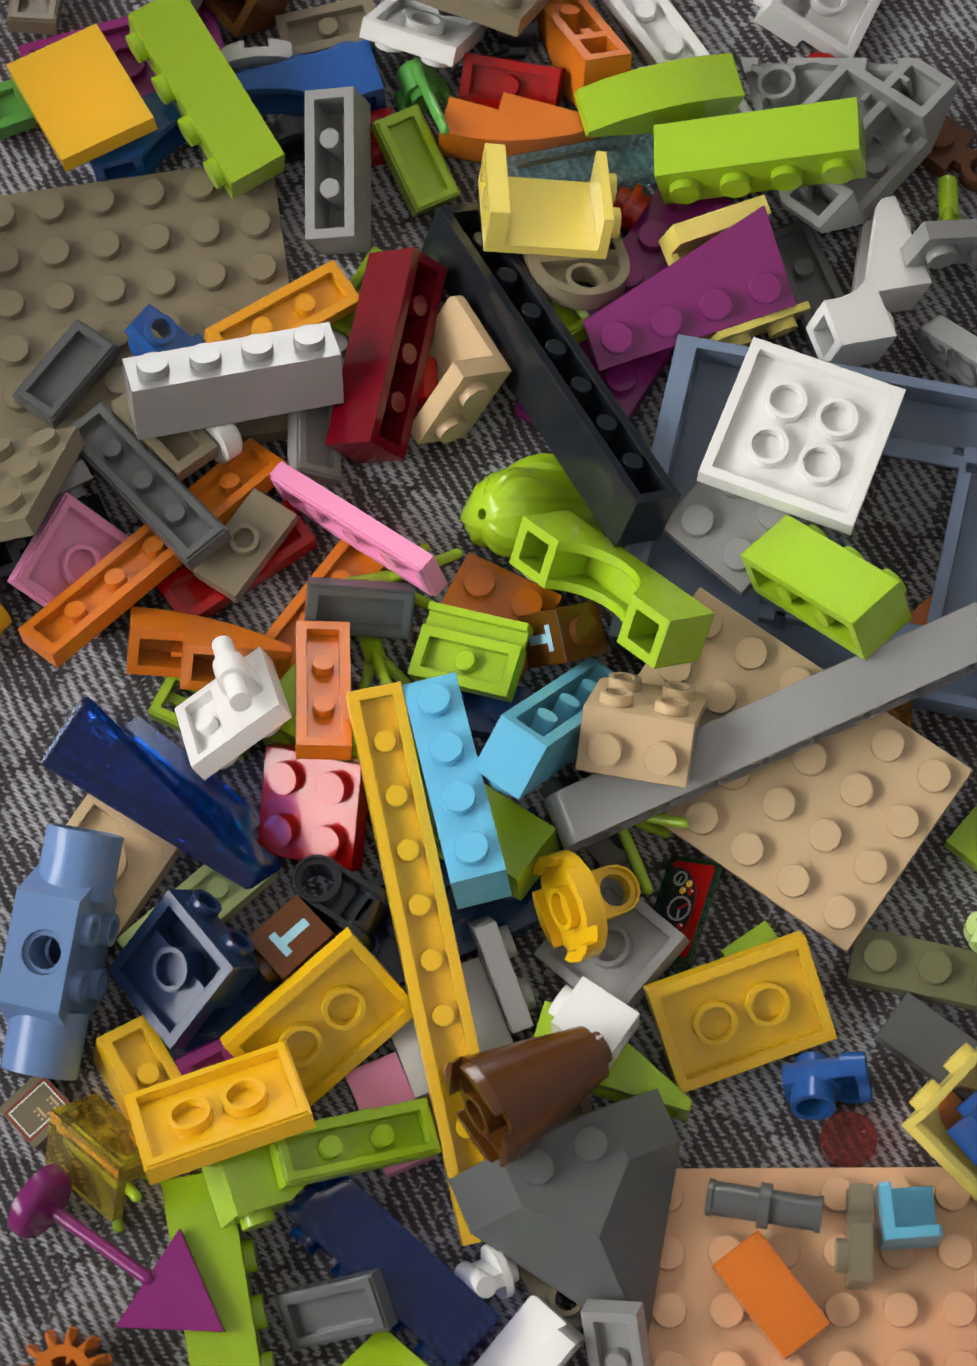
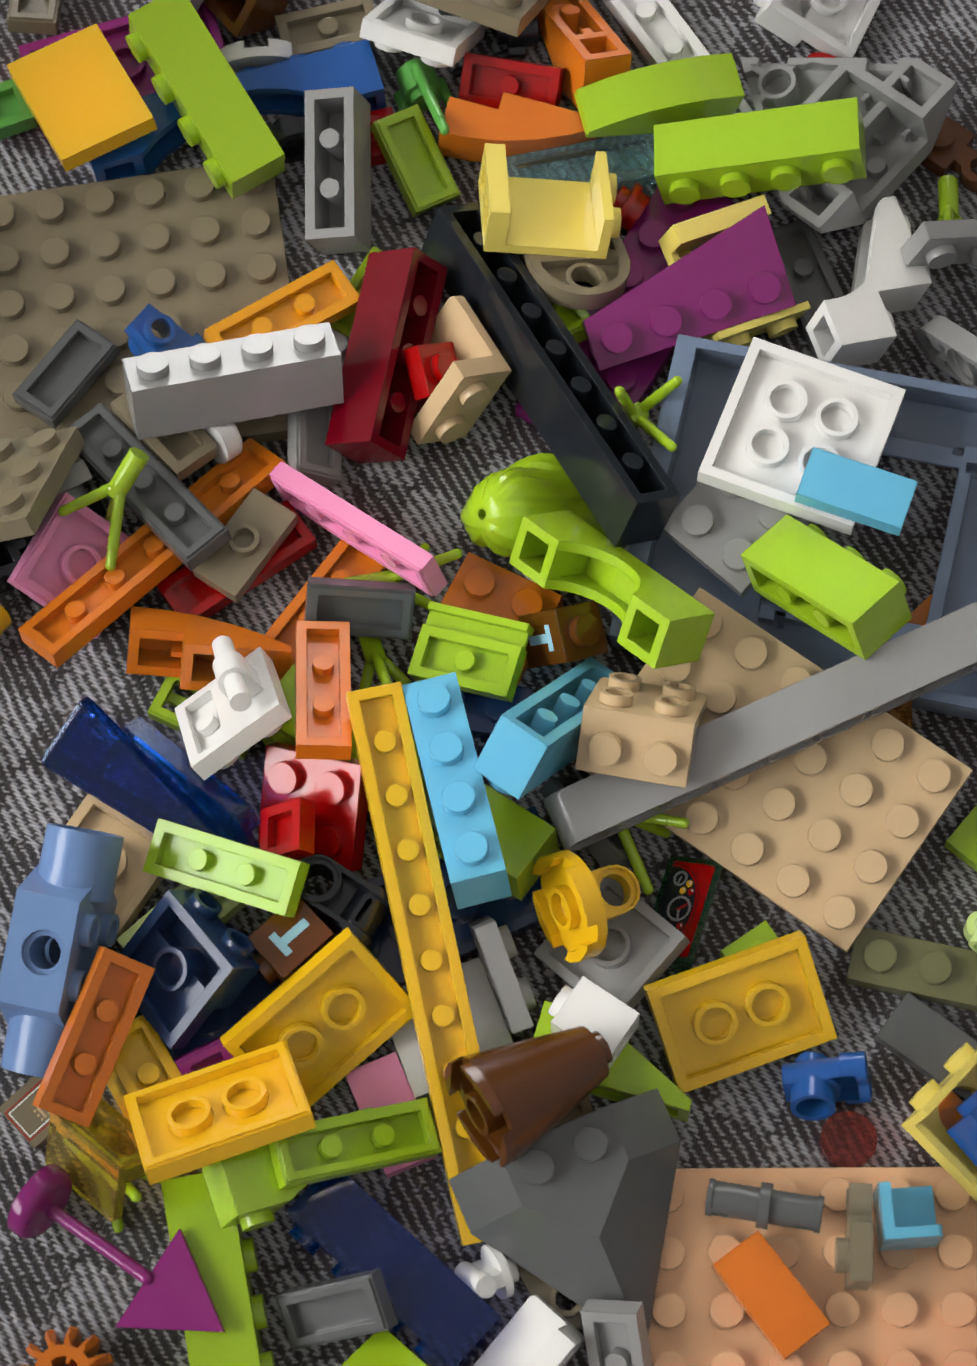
none -> orange plate [32,946,155,1128]
none -> lime plant [58,447,149,571]
none -> lime plate [143,818,310,918]
none -> red plate [259,797,316,860]
none -> red plate [403,342,458,401]
none -> lime plant [614,376,683,452]
none -> medium azure tile [794,447,918,536]

